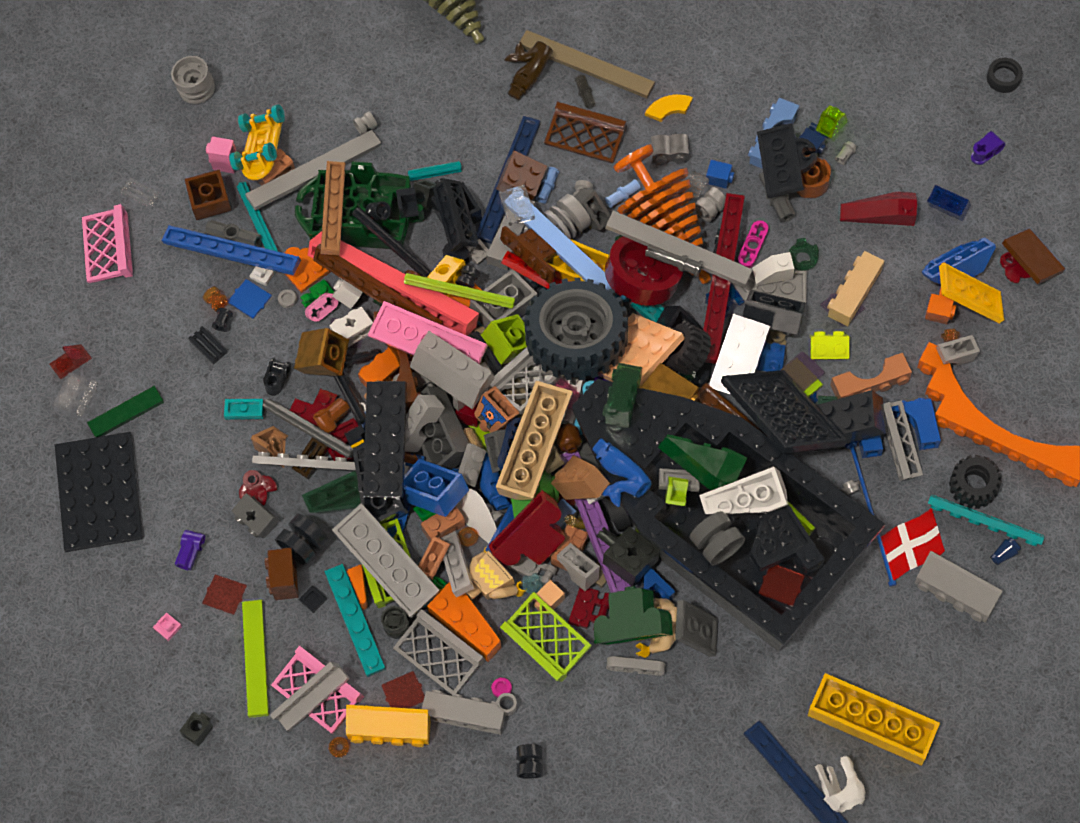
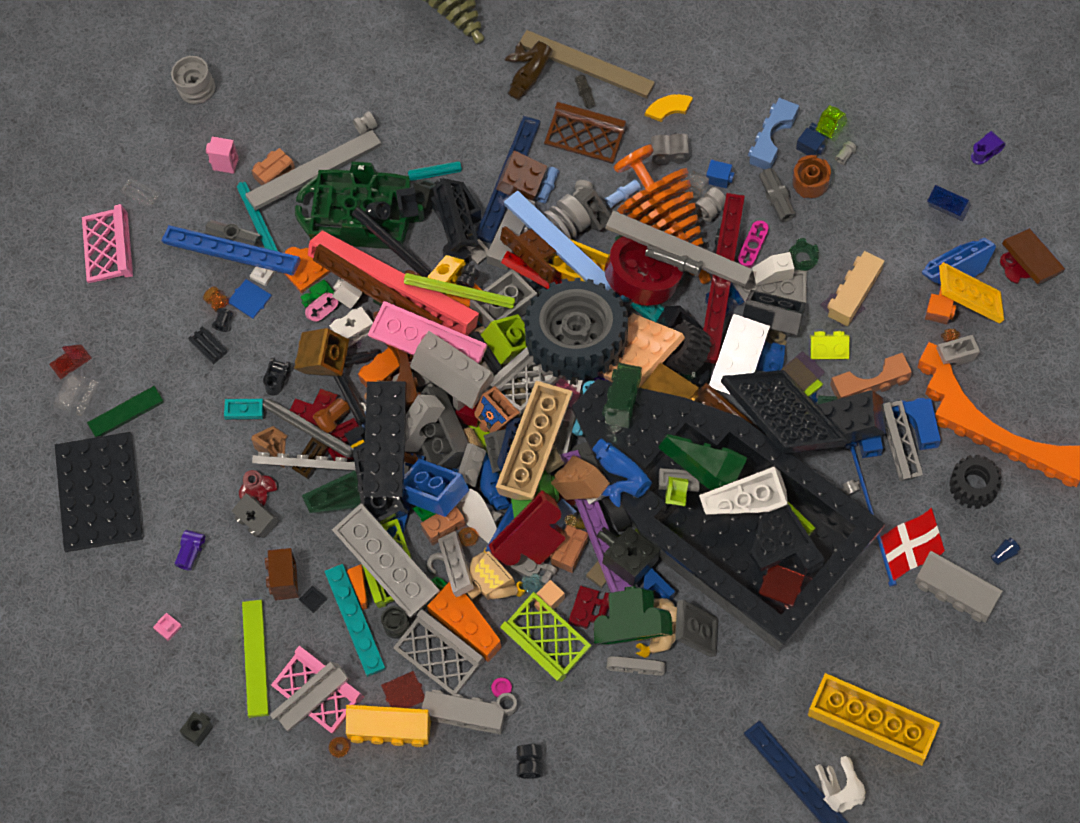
reddish brown brick [184,169,232,220] -> none
clear red piece [202,574,247,615] -> none
yellow piece [229,104,285,180] -> none
black wheel [275,513,329,566] -> none
light grey tile [278,289,297,308] -> none
medium nougat tile [321,161,345,255] -> none
nougat slope [418,536,450,580] -> none
clear plate [499,185,535,226] -> none
reddish brown head [556,423,582,454] -> none
light grey arch [557,543,600,591] -> none
dark grey wheel [690,511,745,566] -> none
black plate [757,123,817,199] -> none
dark red wedge [840,192,917,226] -> none
teal plate [928,494,1044,546] -> none
black tyre [986,57,1023,93] -> none

